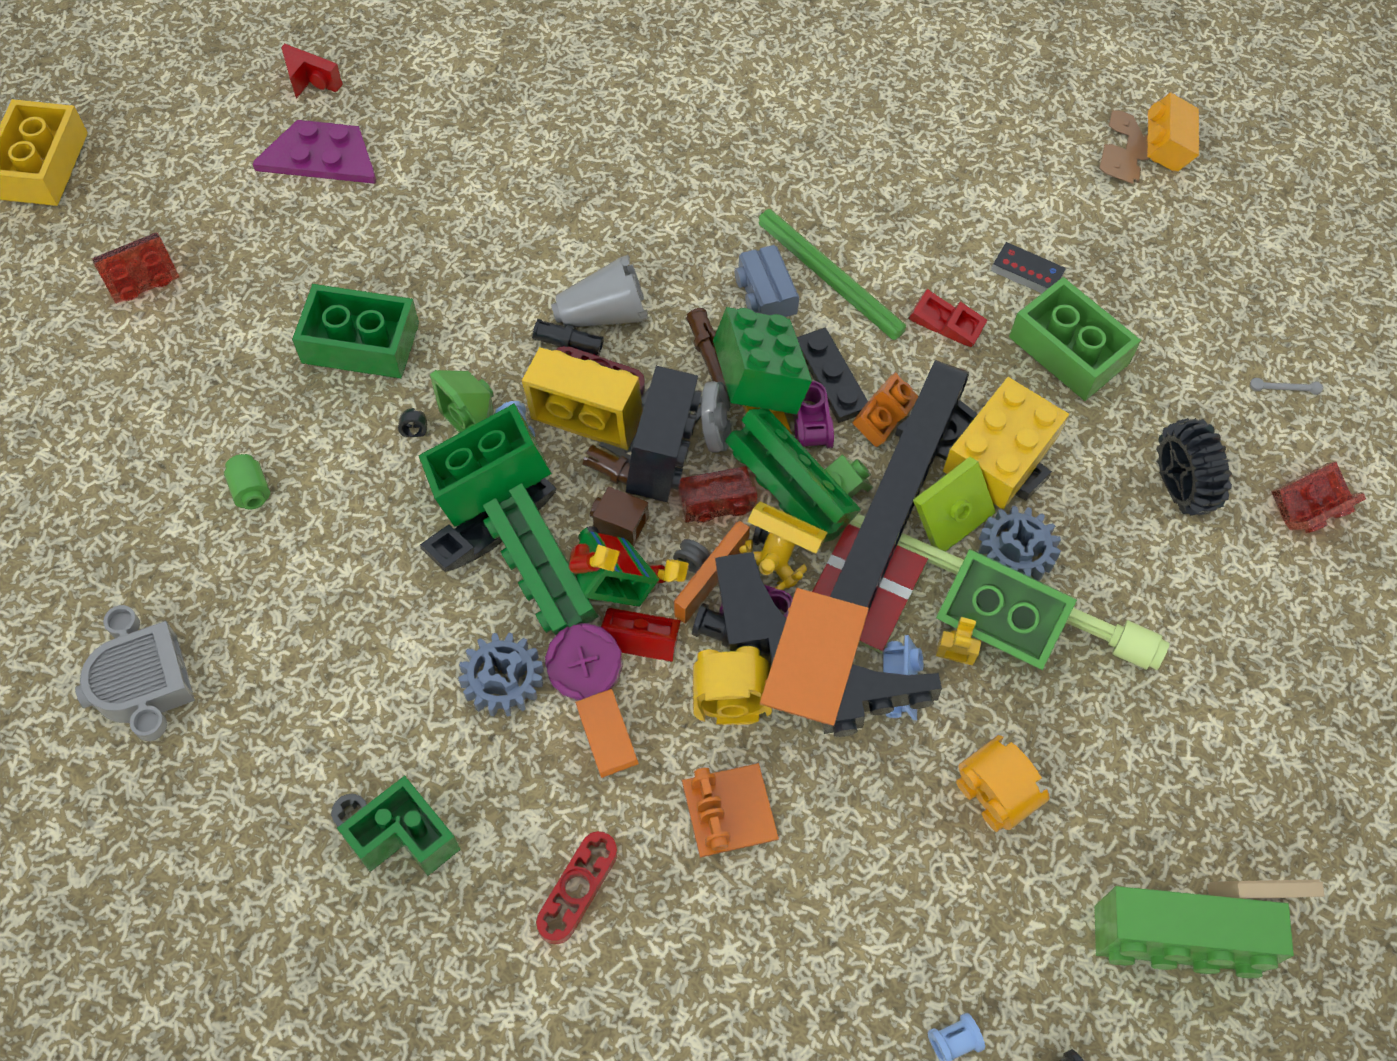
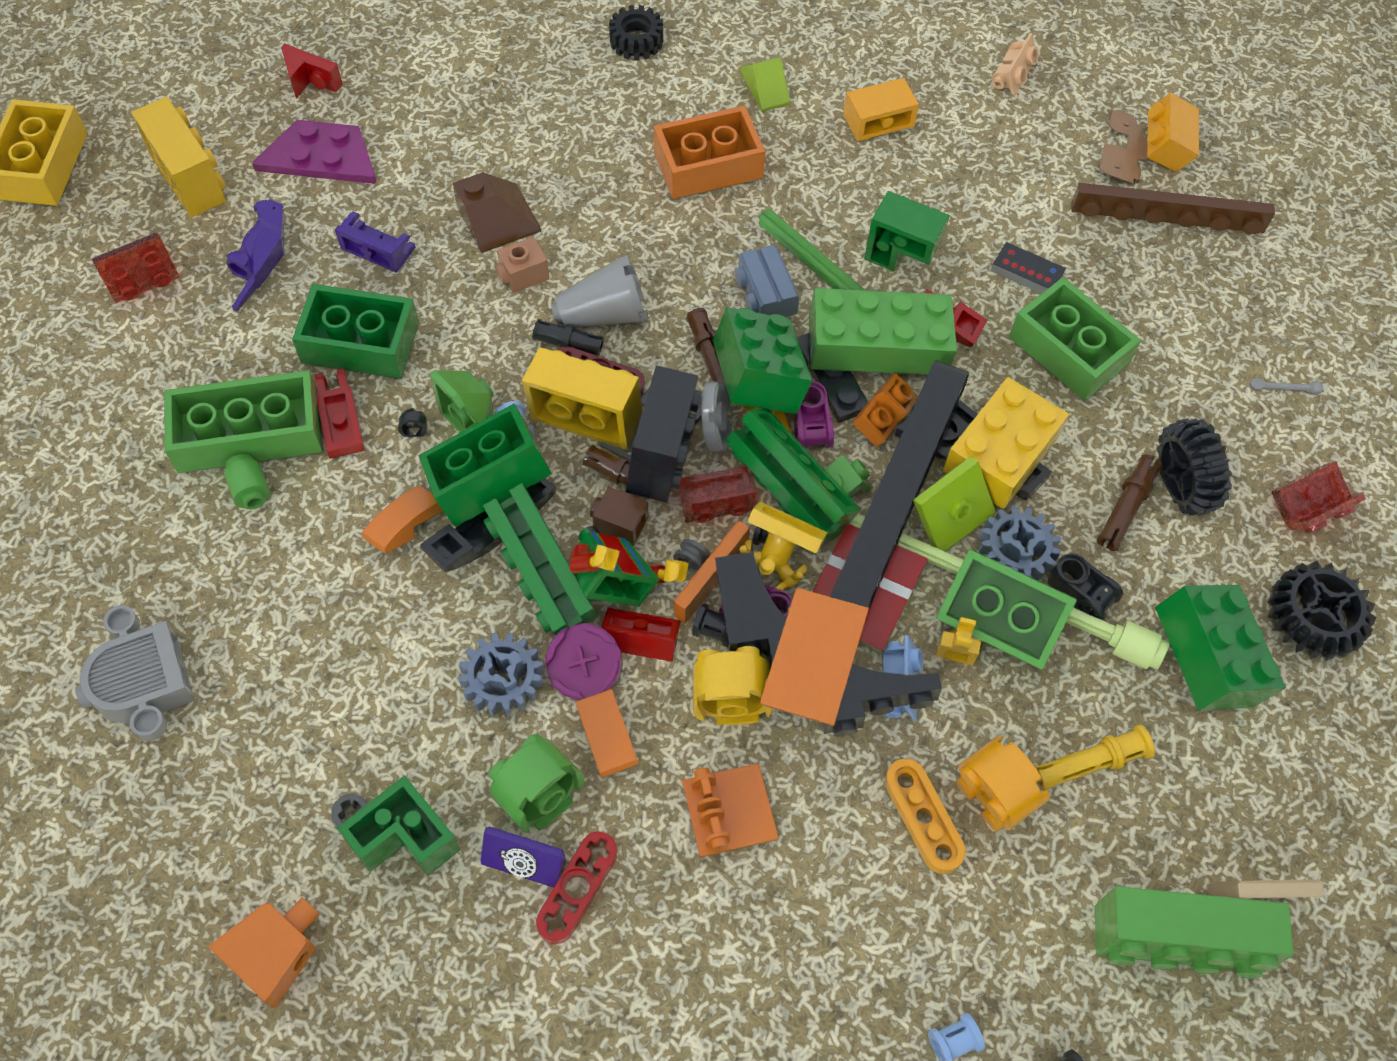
none -> yellow brick [131,96,227,218]
none -> bright green brick [164,370,323,473]
none -> orange torso [208,897,320,1008]
none -> dark purple animal [226,199,284,312]
none -> red hinge [315,368,365,459]
none -> dark purple hinge [335,212,416,273]
none -> orange slope [362,485,443,554]
none -> reddish brown slope [452,172,542,253]
none -> dark purple slope [480,826,566,888]
none -> bright green brick [489,734,584,833]
none -> nougat brick [495,236,549,293]
none -> black tyre [609,5,663,61]
none -> orange brick [654,105,766,199]
none -> lime slope [739,57,790,112]
none -> bright green brick [809,288,957,374]
none -> light orange brick [843,78,919,141]
none -> green brick [864,191,950,271]
none -> light orange plate [885,759,966,874]
none -> light nougat hinge [992,33,1039,96]
none -> yellow pin [1035,724,1155,791]
none -> black piece [1047,553,1124,621]
none -> reddish brown plate [1071,183,1275,234]
none -> reddish brown pin [1096,454,1162,551]
none -> green brick [1155,585,1286,711]
none -> black gear [1267,560,1377,661]

